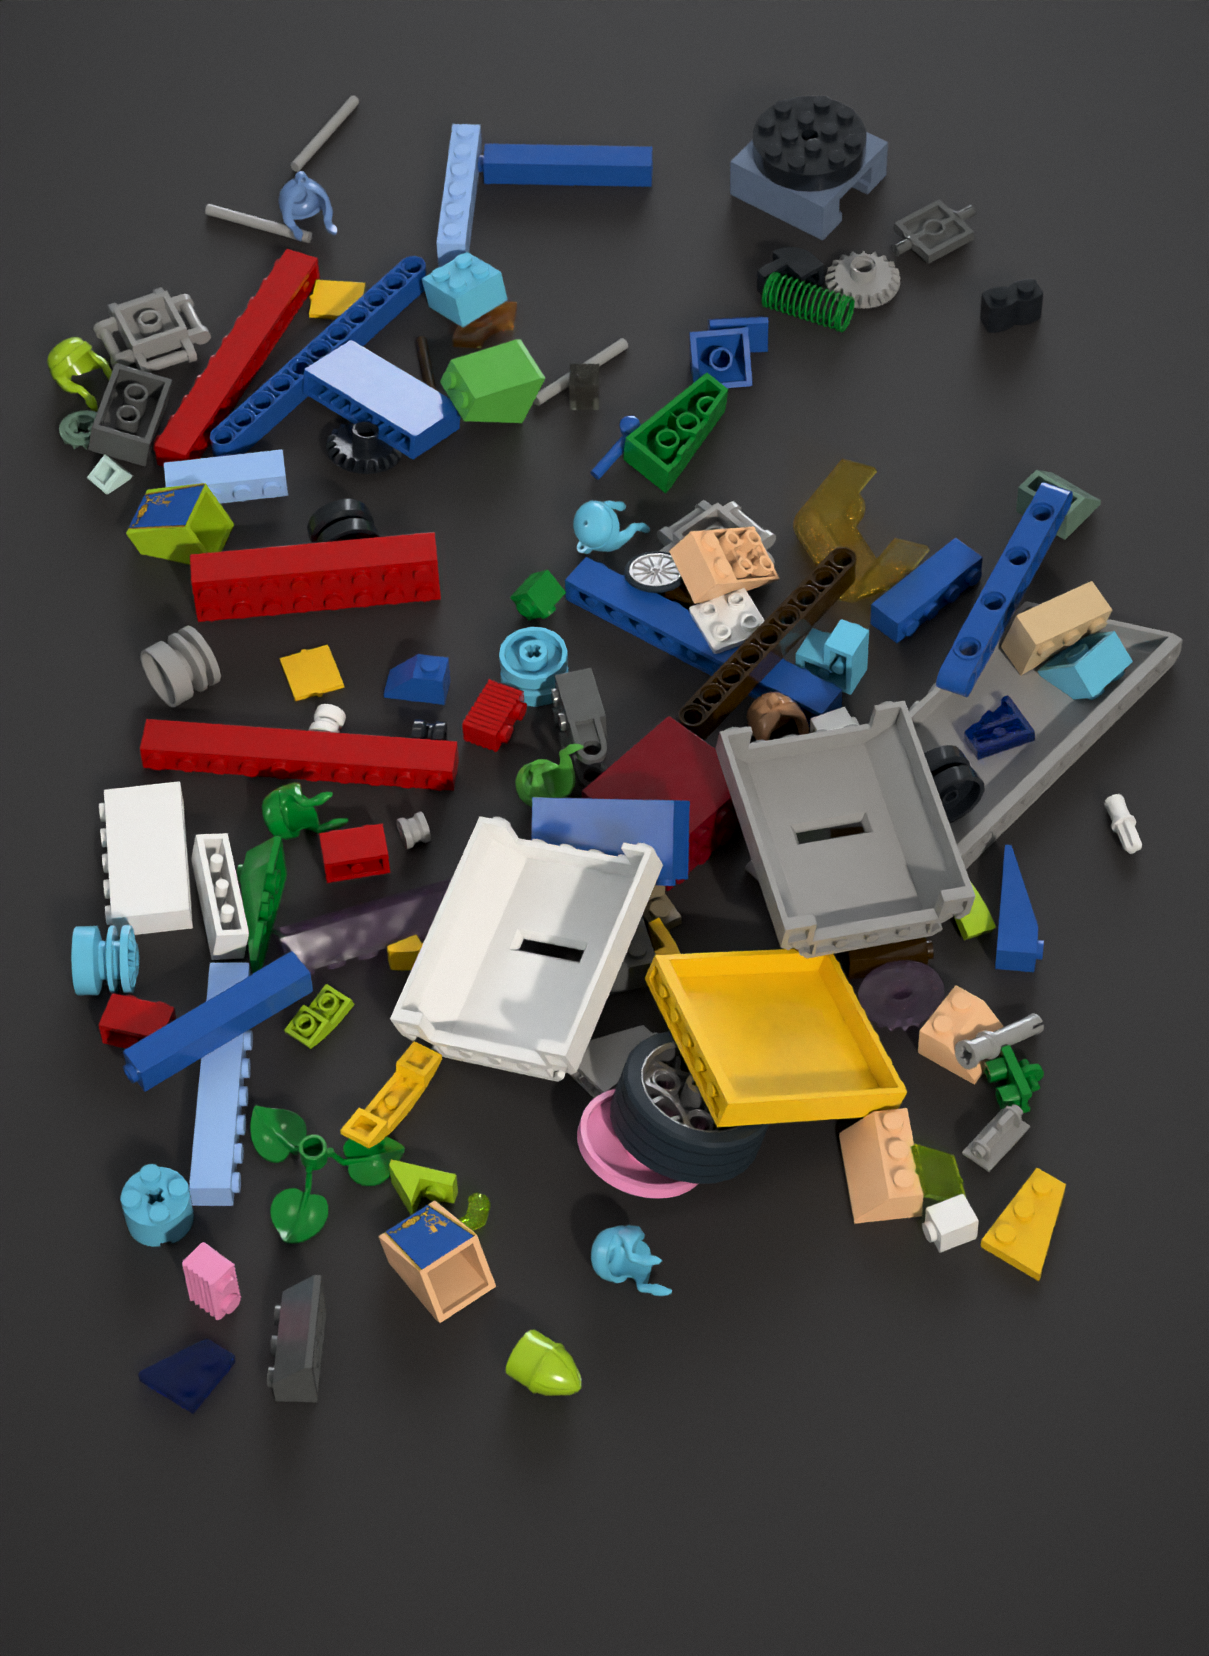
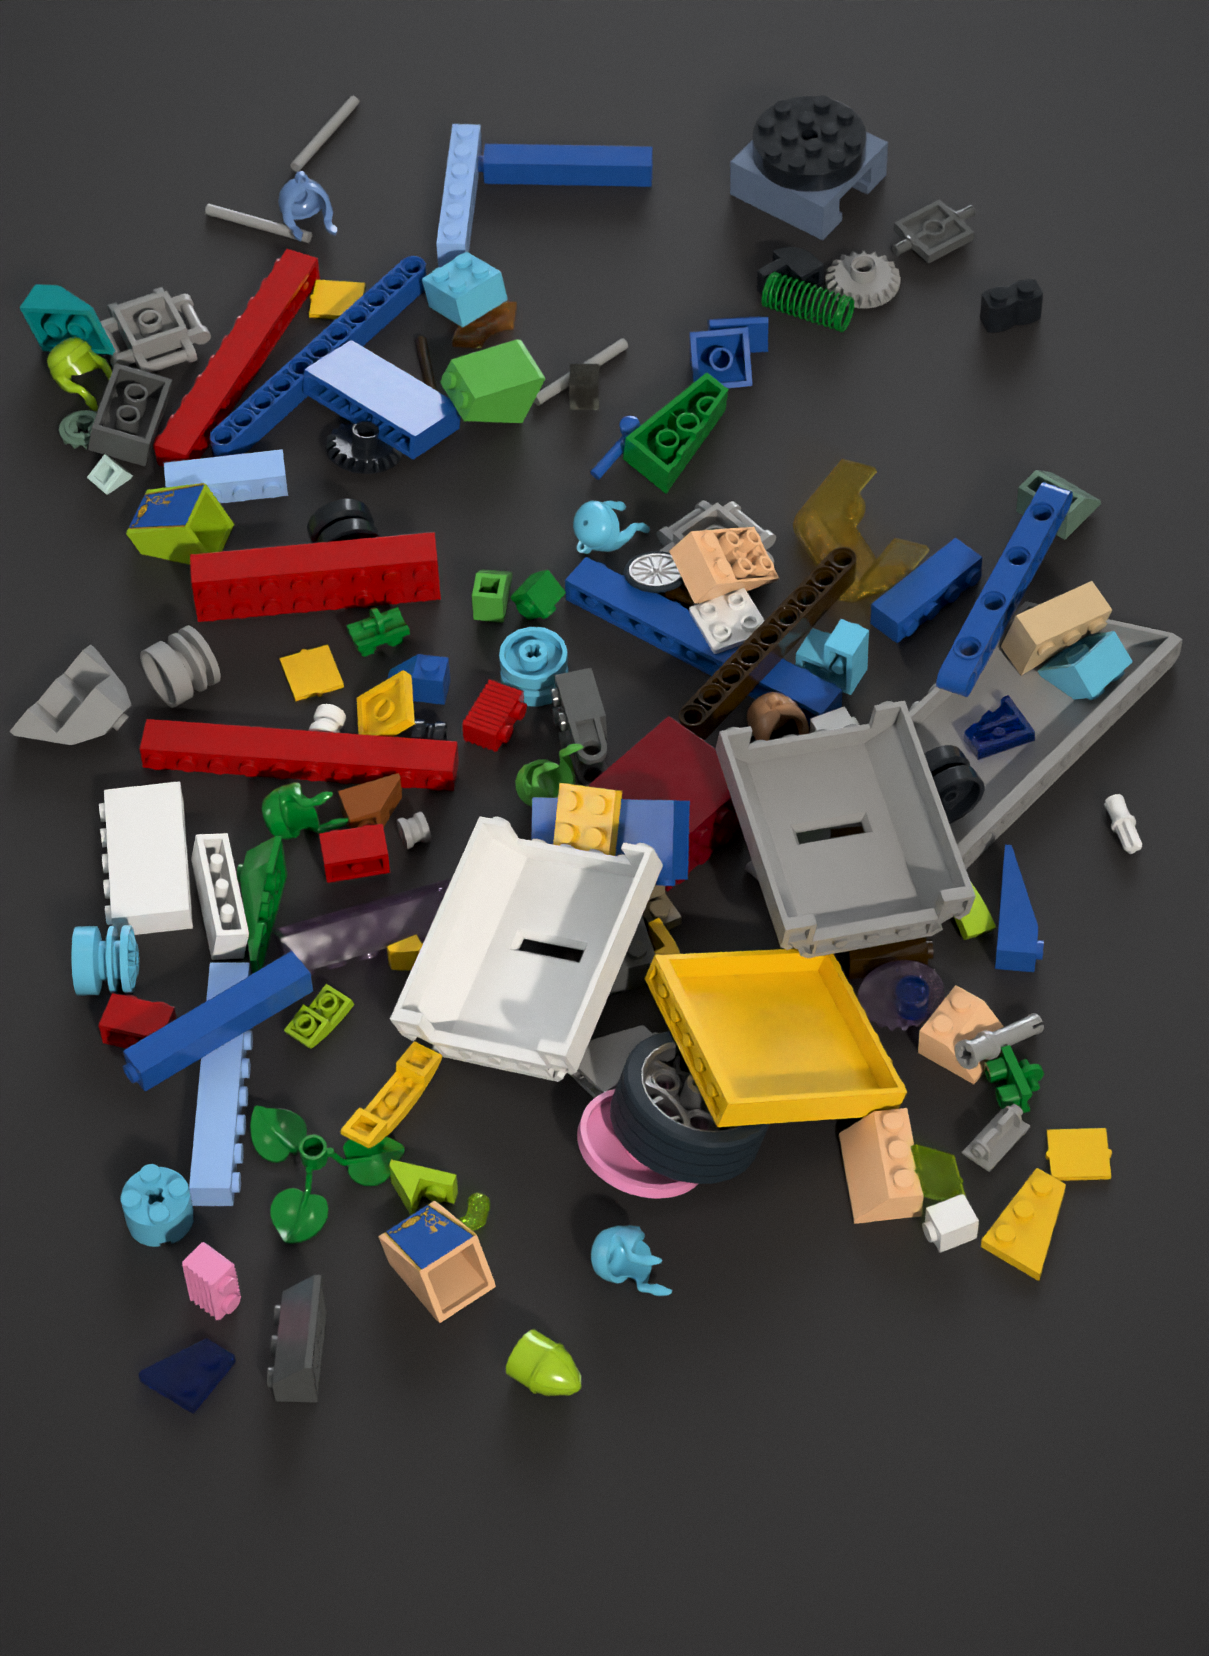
none -> light grey brick [9,645,131,745]
none -> teal slope [19,284,115,355]
none -> dark orange slope [338,773,402,829]
none -> green hips [347,607,410,657]
none -> yellow plate [357,670,415,737]
none -> bright green slope [472,569,513,622]
none -> yellow plate [553,783,622,856]
none -> clear blue wheel [895,975,930,1020]
none -> yellow piece [1045,1128,1112,1181]

